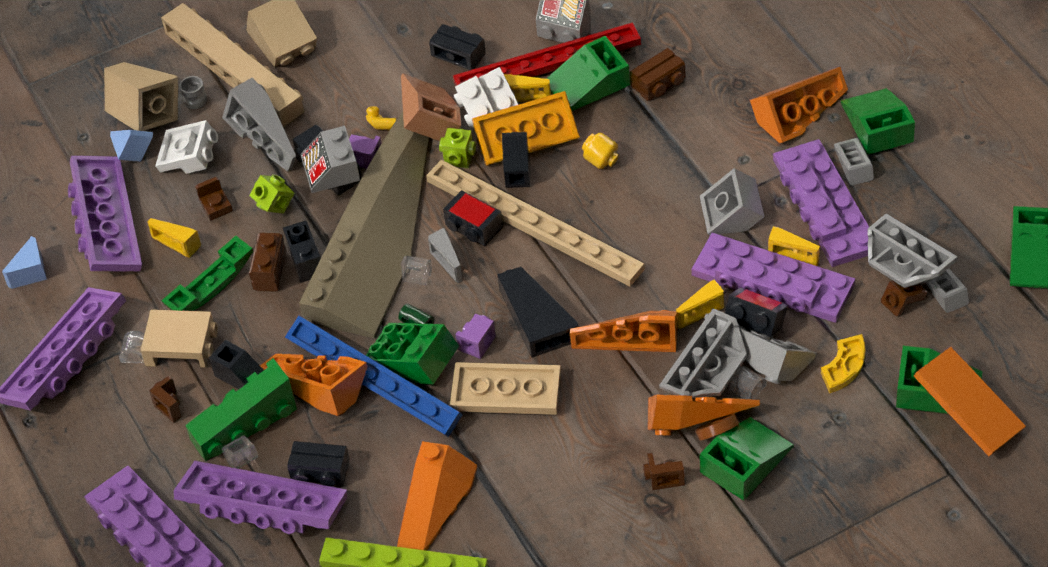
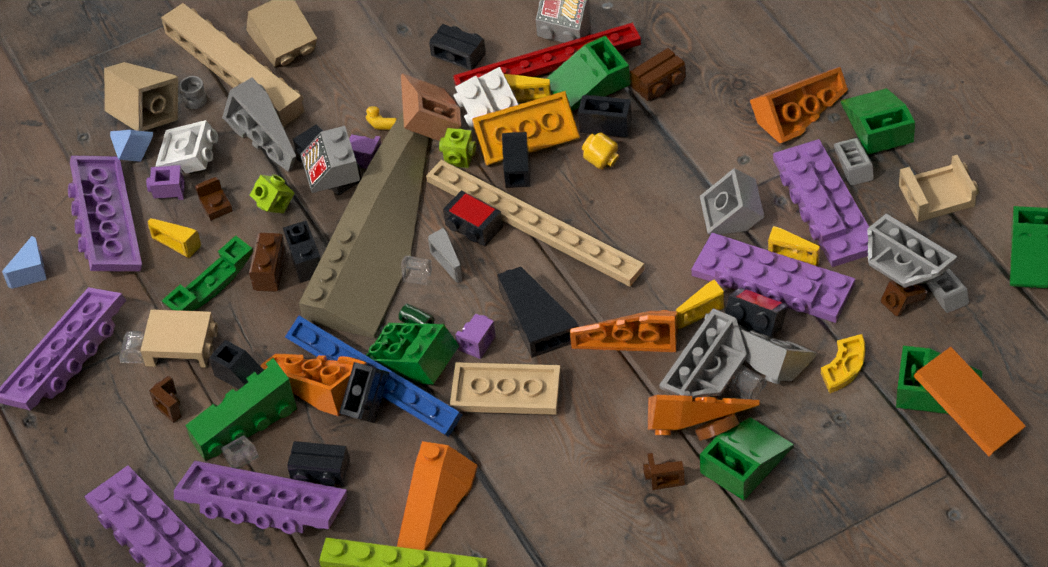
none -> medium lavender brick [146,165,185,200]
none -> black brick [339,362,390,423]
none -> black brick [578,95,632,137]
none -> tan panel [899,155,979,222]

